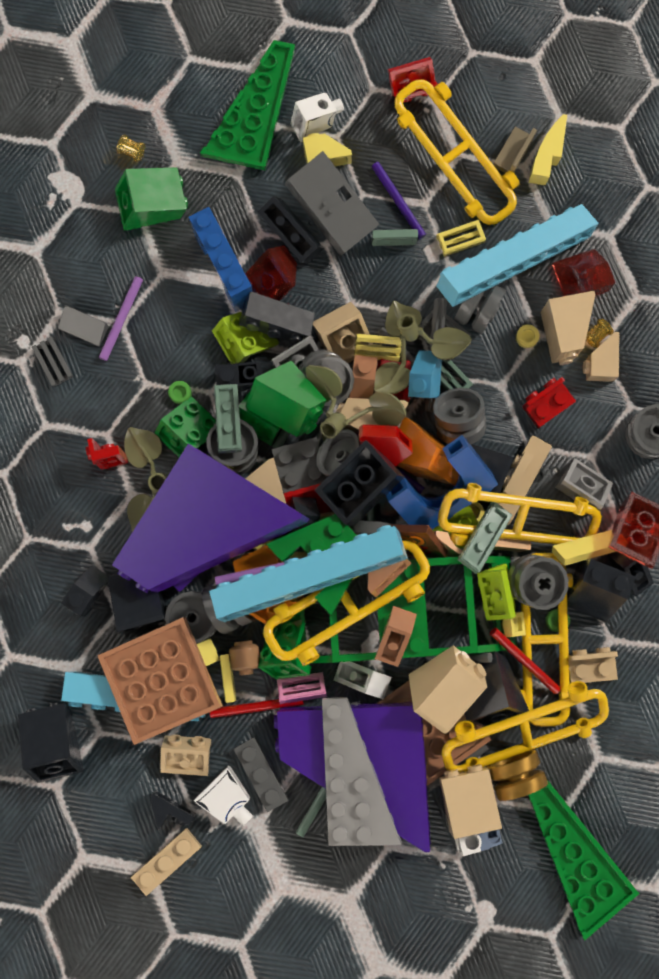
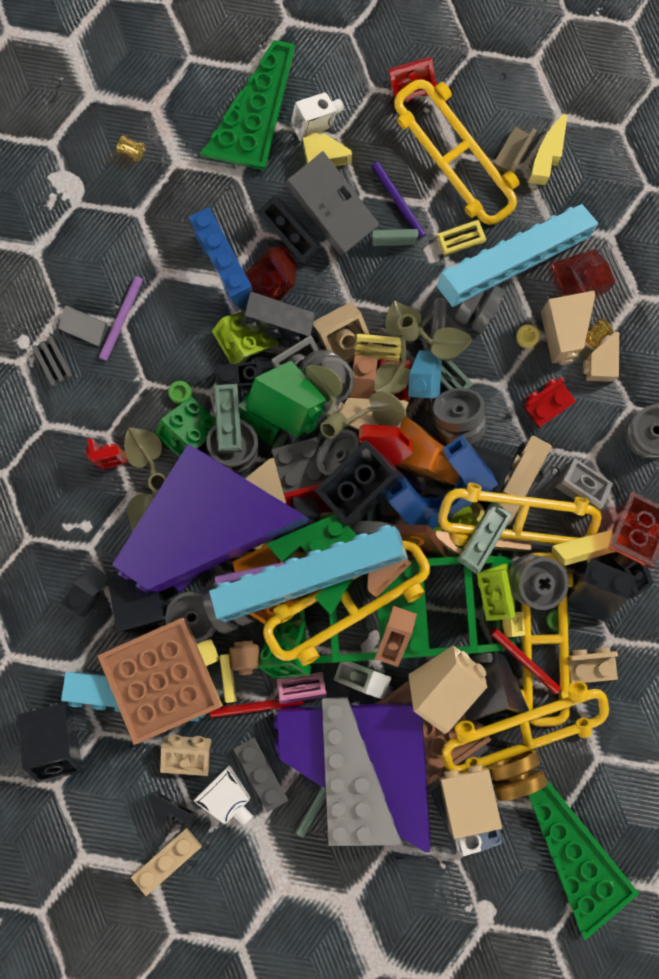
slope [115,167,188,231] -> none

